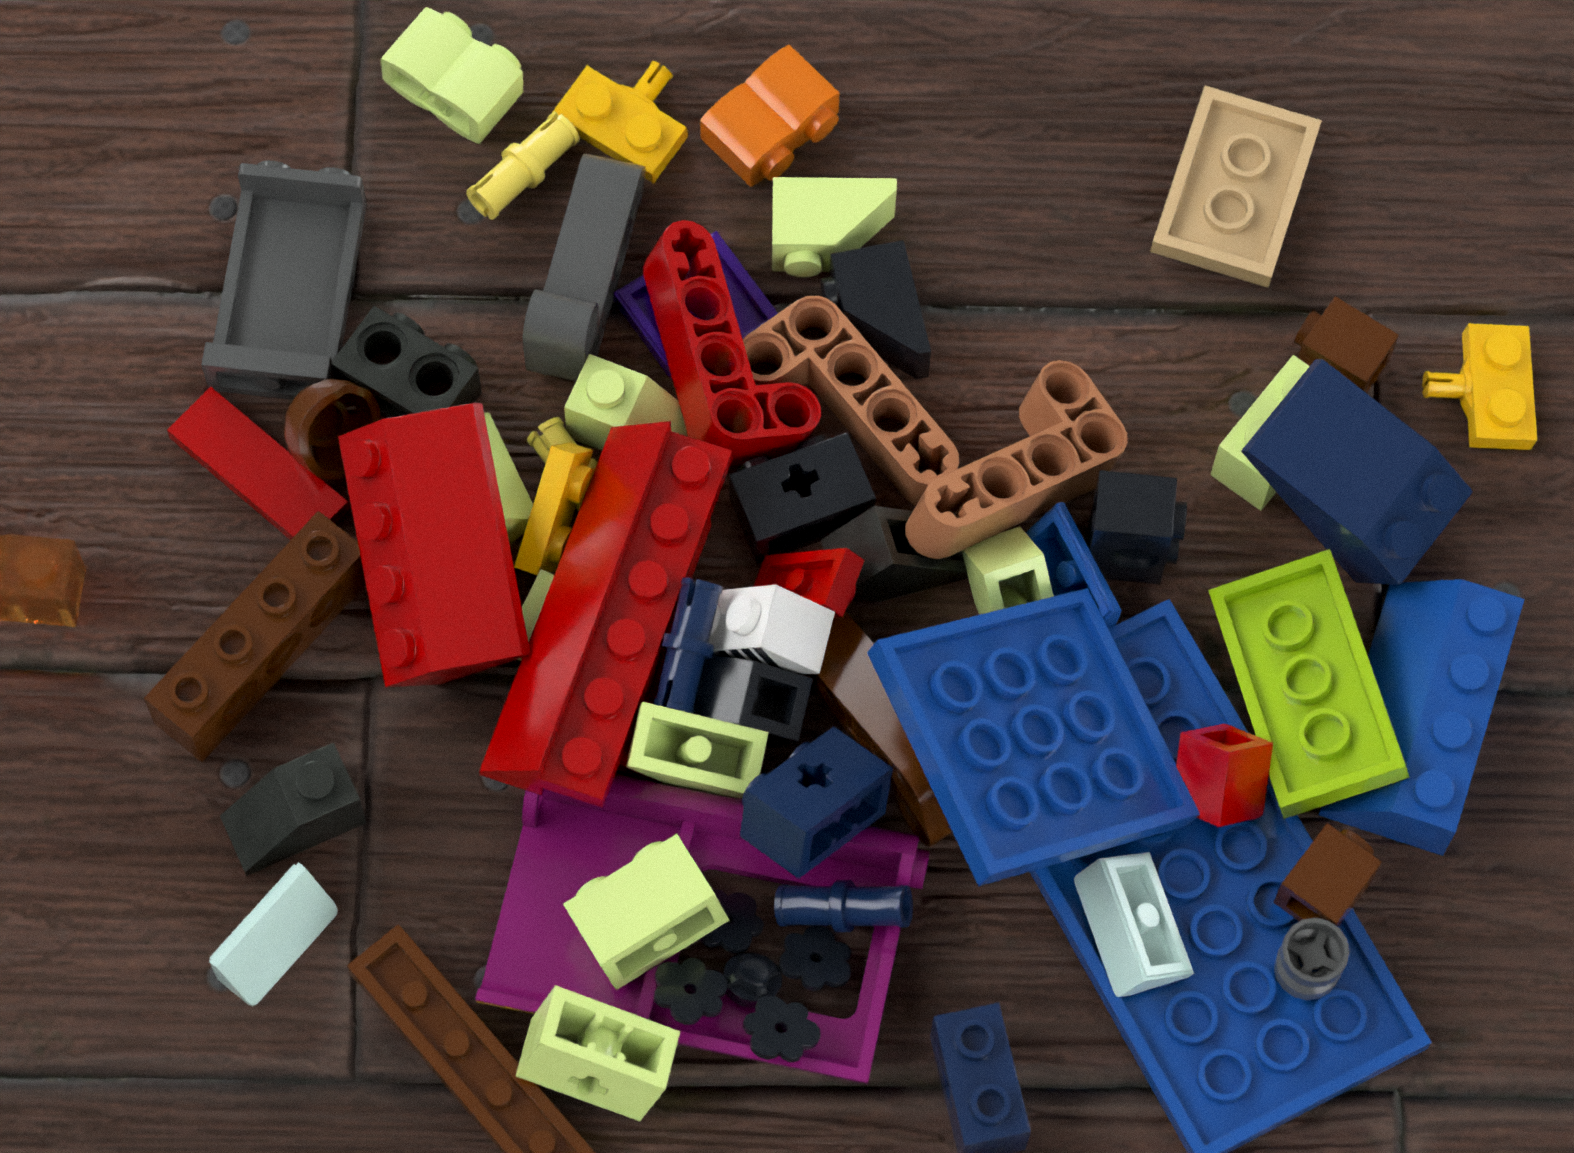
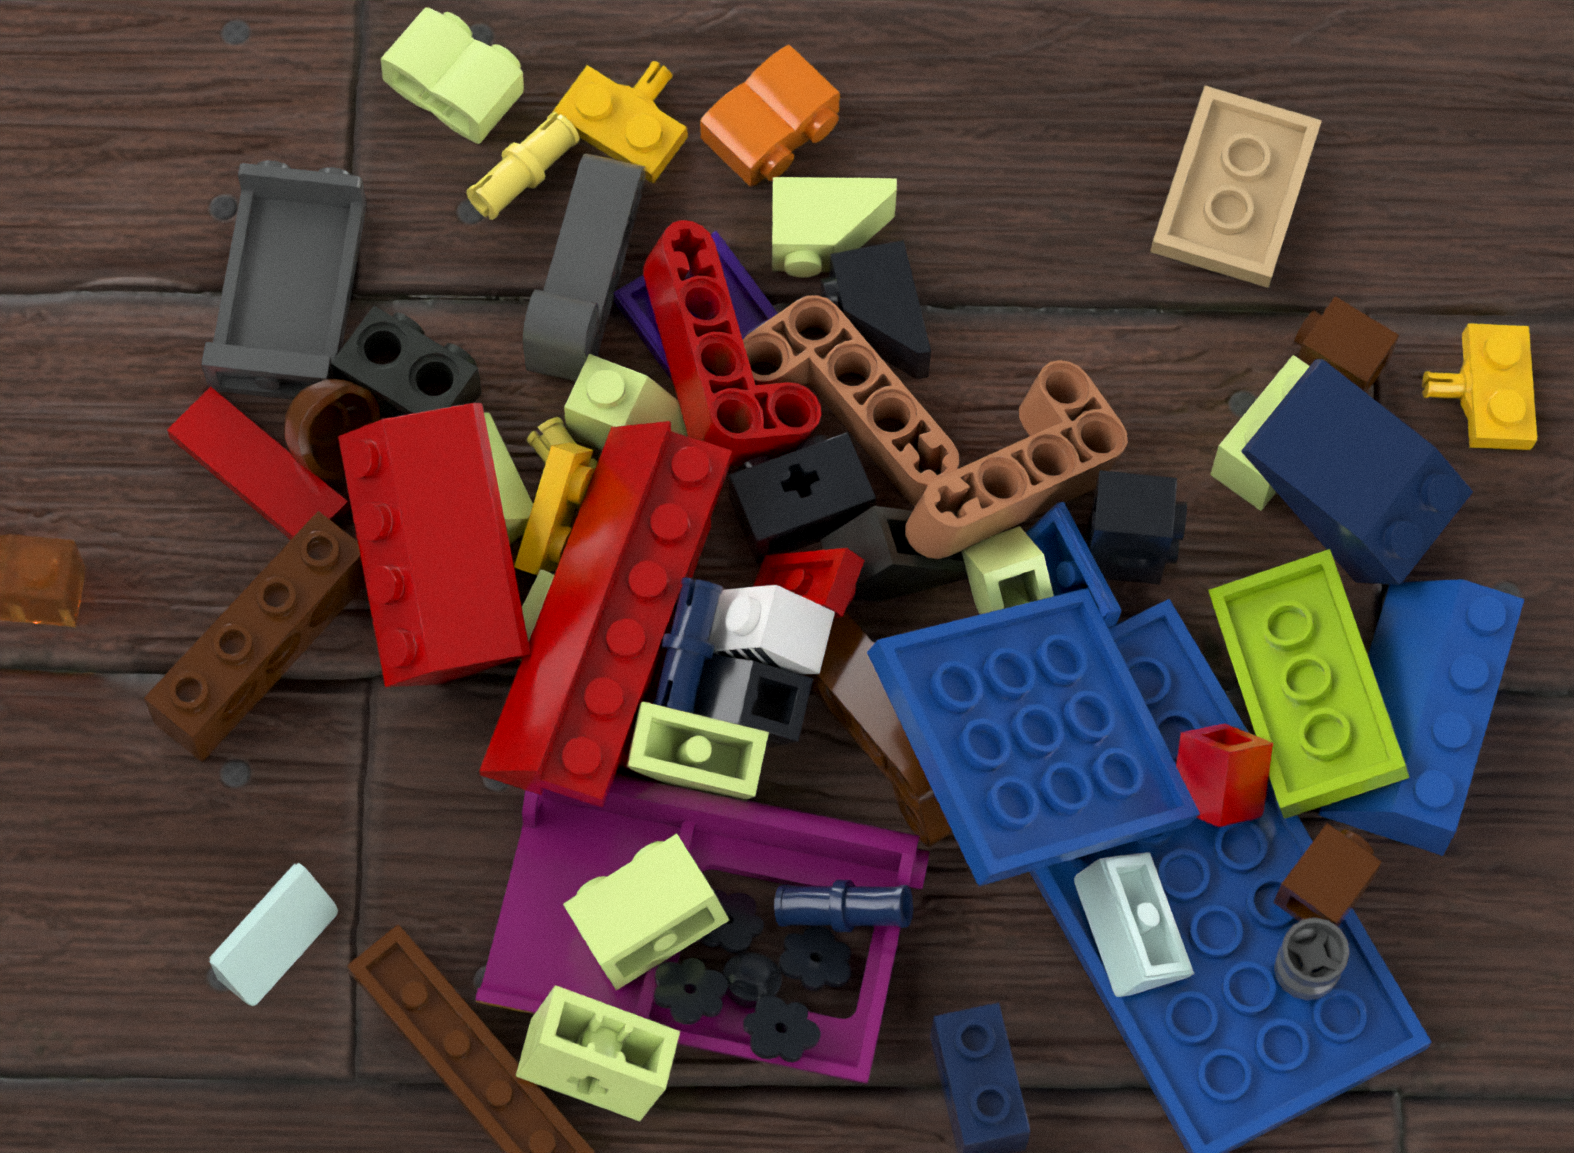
pearl dark grey slope [220,742,367,876] -> none
dark blue brick [740,726,893,879] -> none

